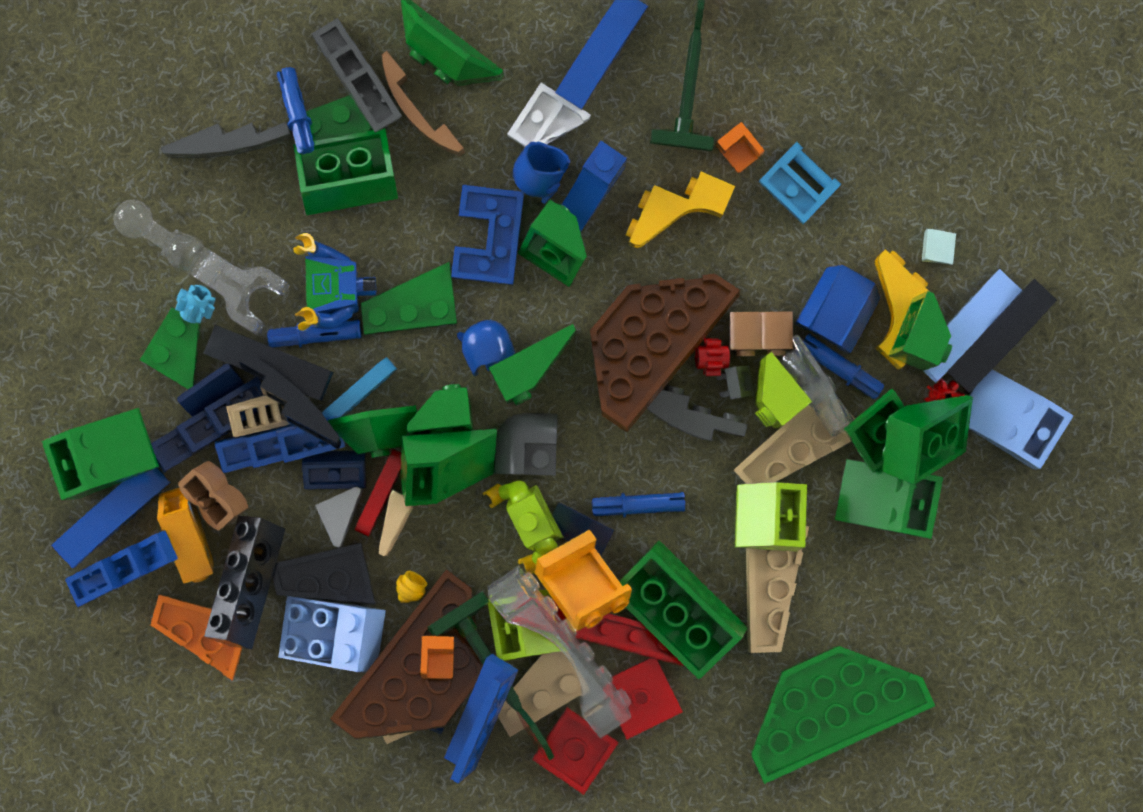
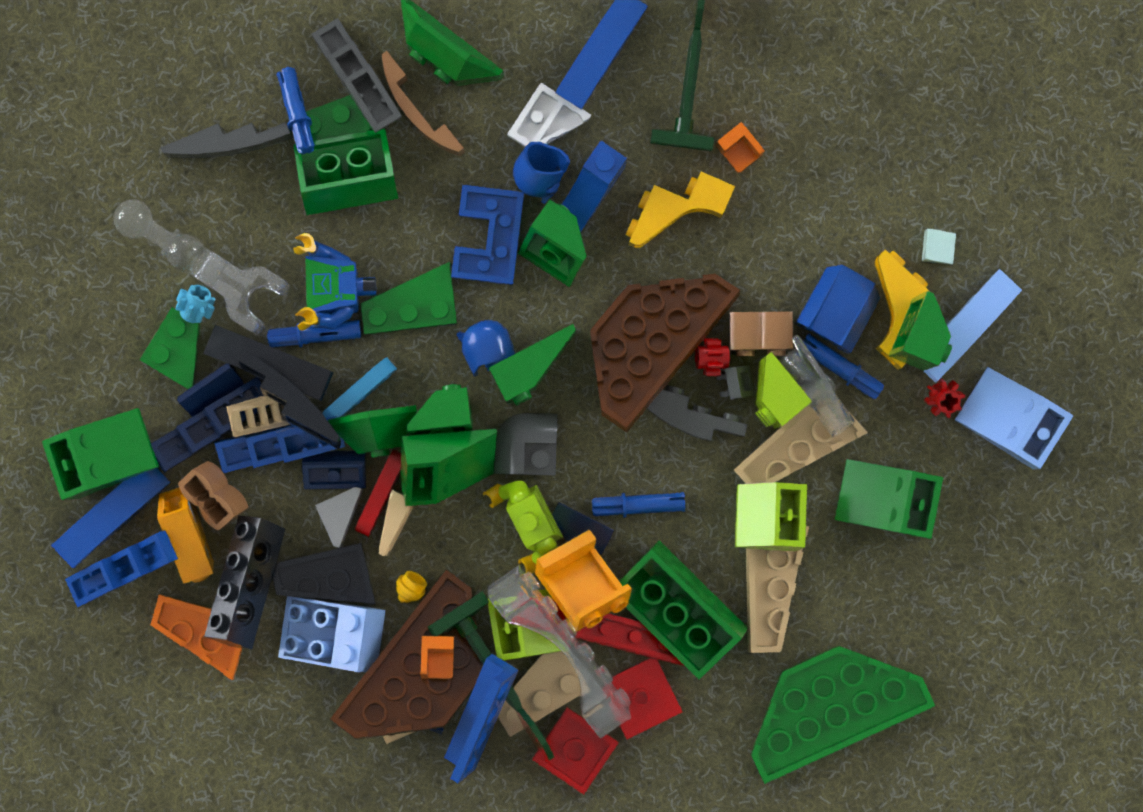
dark azure plate [759,142,841,224] -> none
green slope [844,389,904,473] -> none
green slope [882,395,973,485] -> none
black slope [947,278,1057,393] -> none

